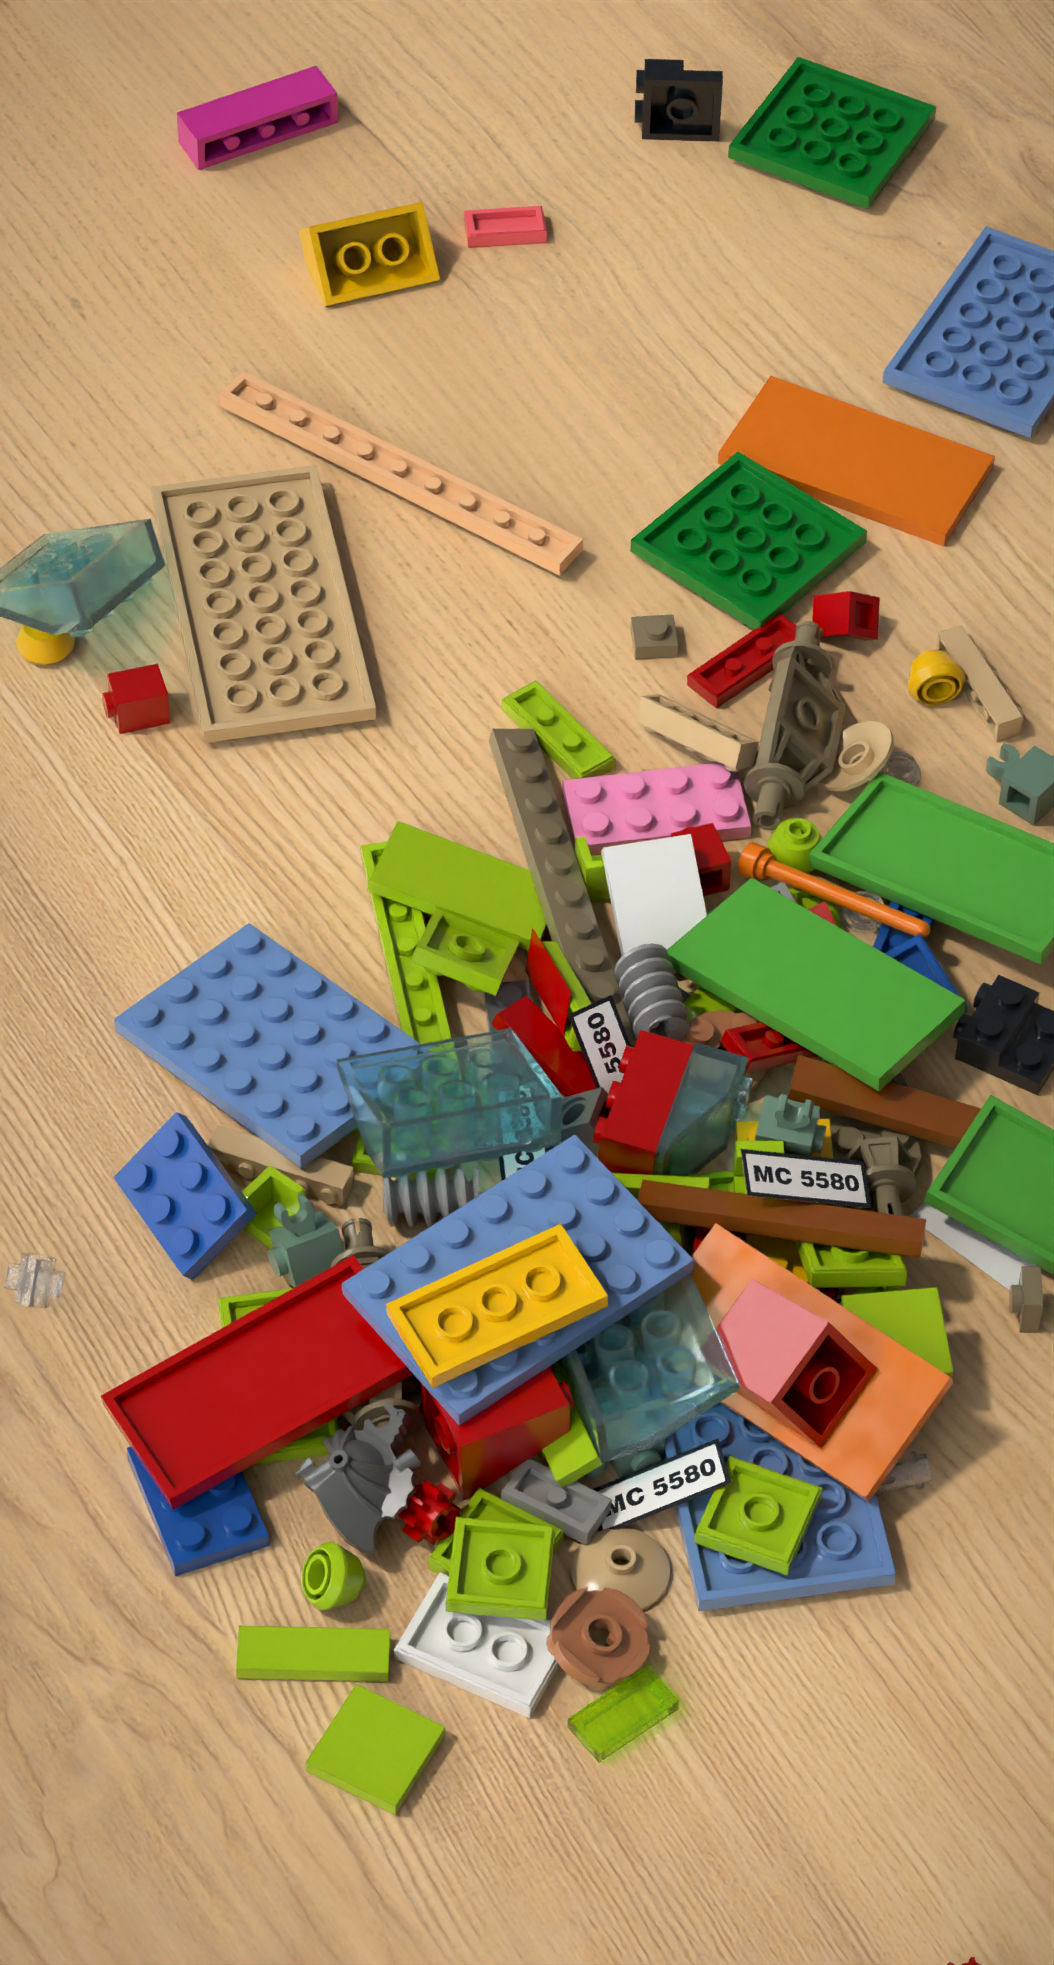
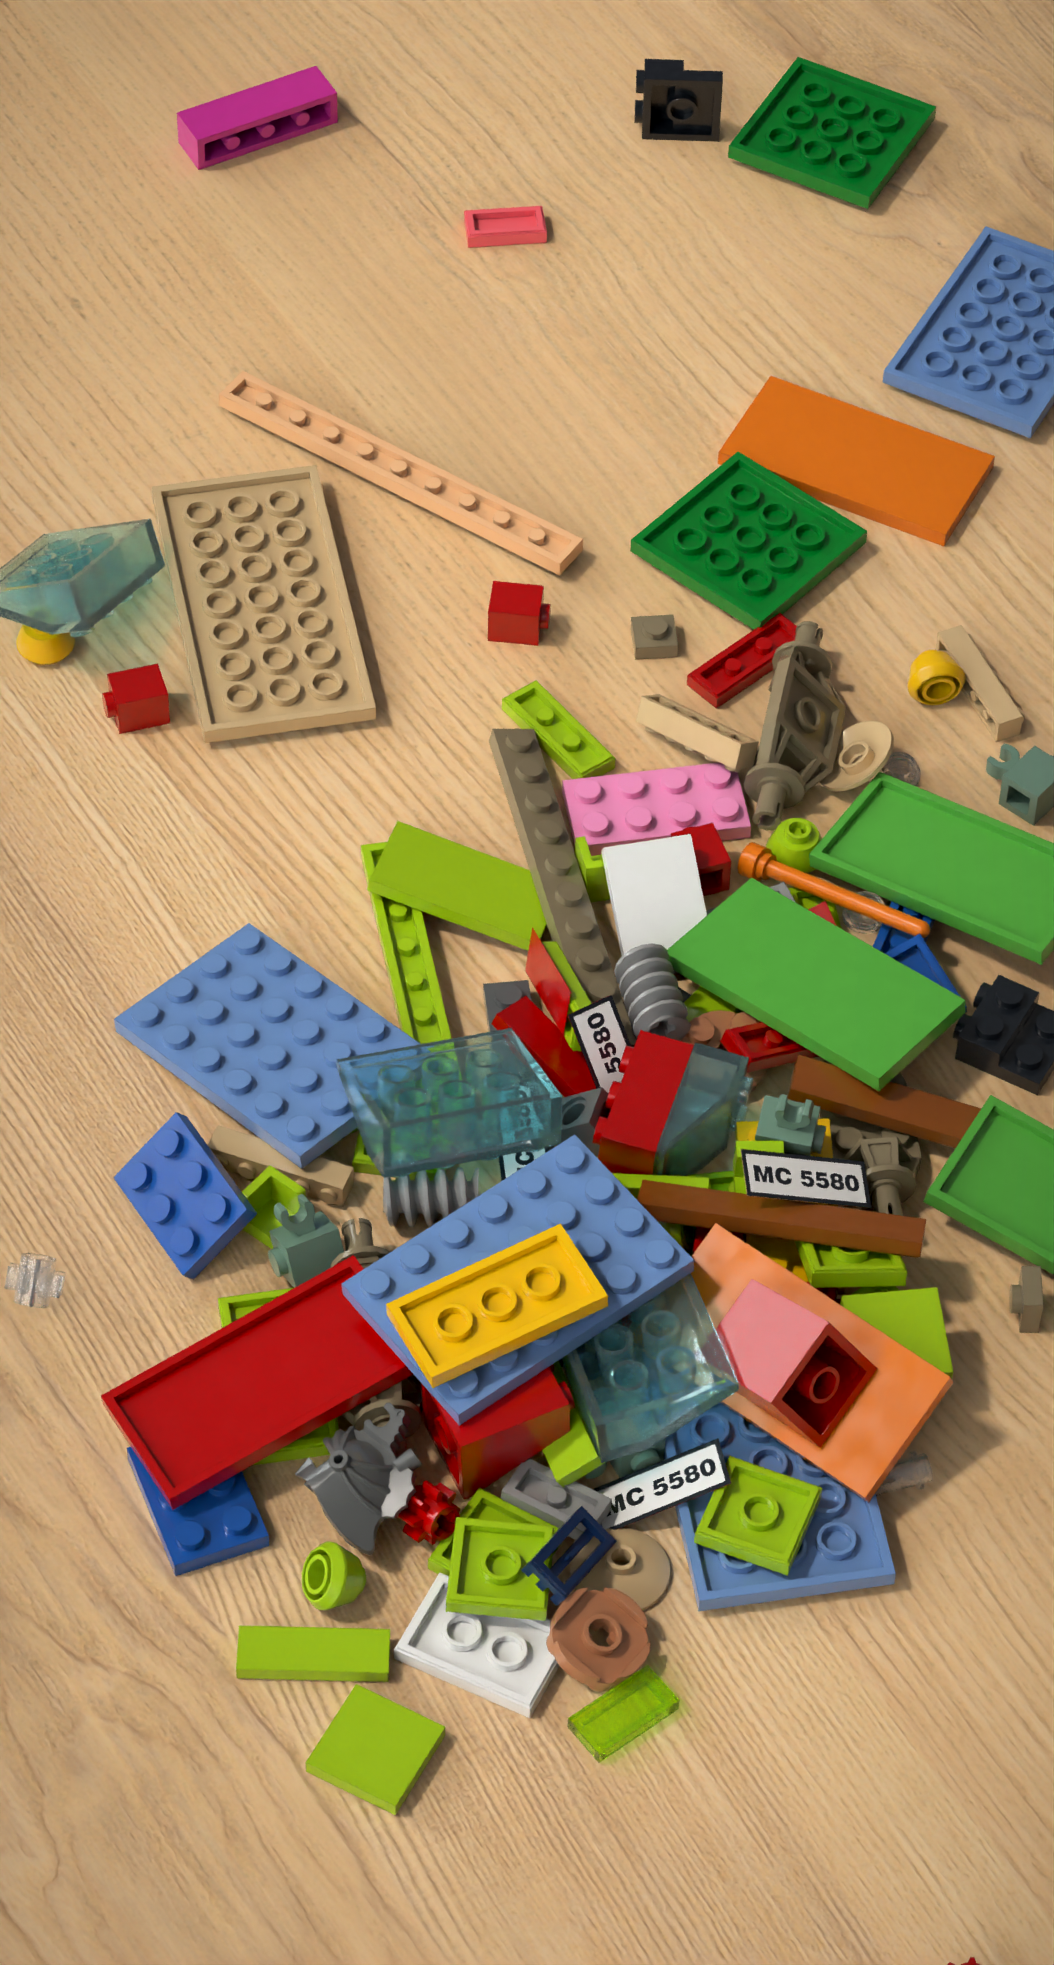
yellow slope [299,201,440,306] -> none
lime plate [411,908,520,996] -> none
red panel [812,591,880,641] -> none
white sticker [909,1203,1042,1291] -> none
none -> red brick [488,581,551,646]
none -> dark blue tile [522,1506,617,1606]

